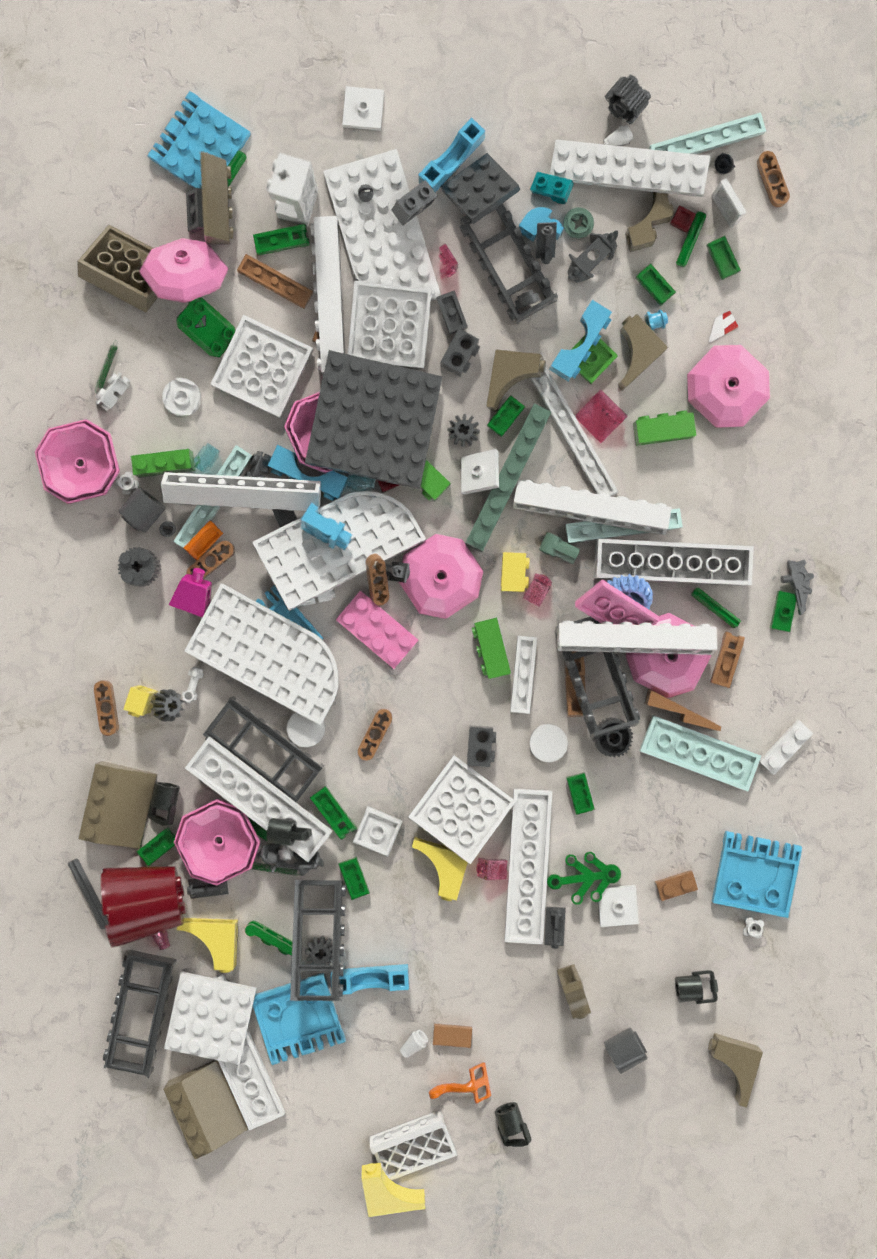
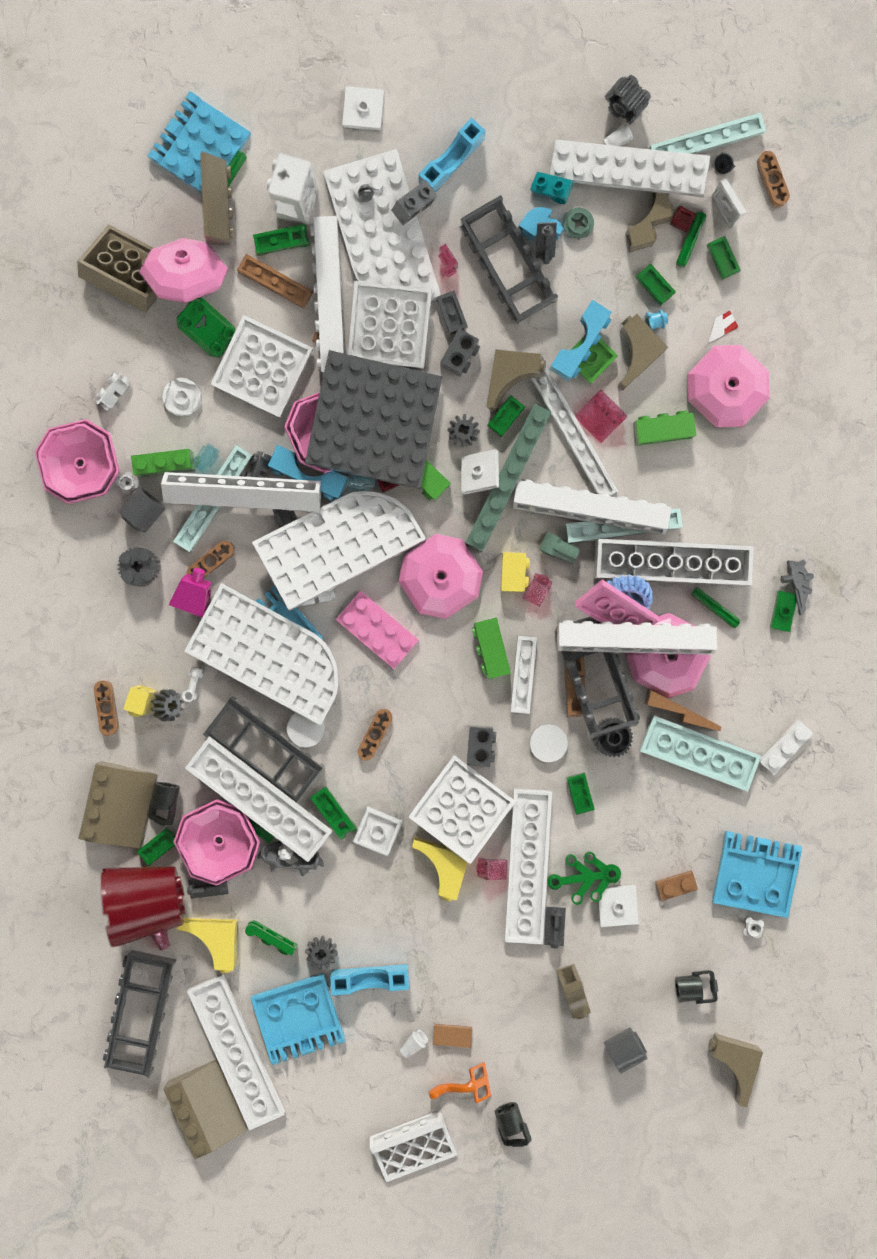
dark grey axle [68,859,109,929] -> none
green piece [95,340,118,392] -> none
dark grey hinge [159,521,176,537] -> none
white plate [164,972,257,1065] -> none
orange tile [184,520,223,560] -> none
dark grey plate [186,188,204,233] -> none
green piece [252,862,301,875] -> none
pearl dark grey piece [267,818,312,846] -> none
dark grey window [290,880,346,1001] -> none
medium azure hips [301,503,352,550] -> none
green plate [338,857,370,900] -> none
light yellow arch [361,1163,426,1217] -> none
medium nougat beam [365,554,389,606] -> none
dark grey hinge [385,562,410,583] -> none
dark grey plate [441,153,520,224] -> none
dark grey plate [515,290,540,309] -> none
dark grey piece [567,230,618,283] -> none
medium nougat plate [710,631,745,688] -> none

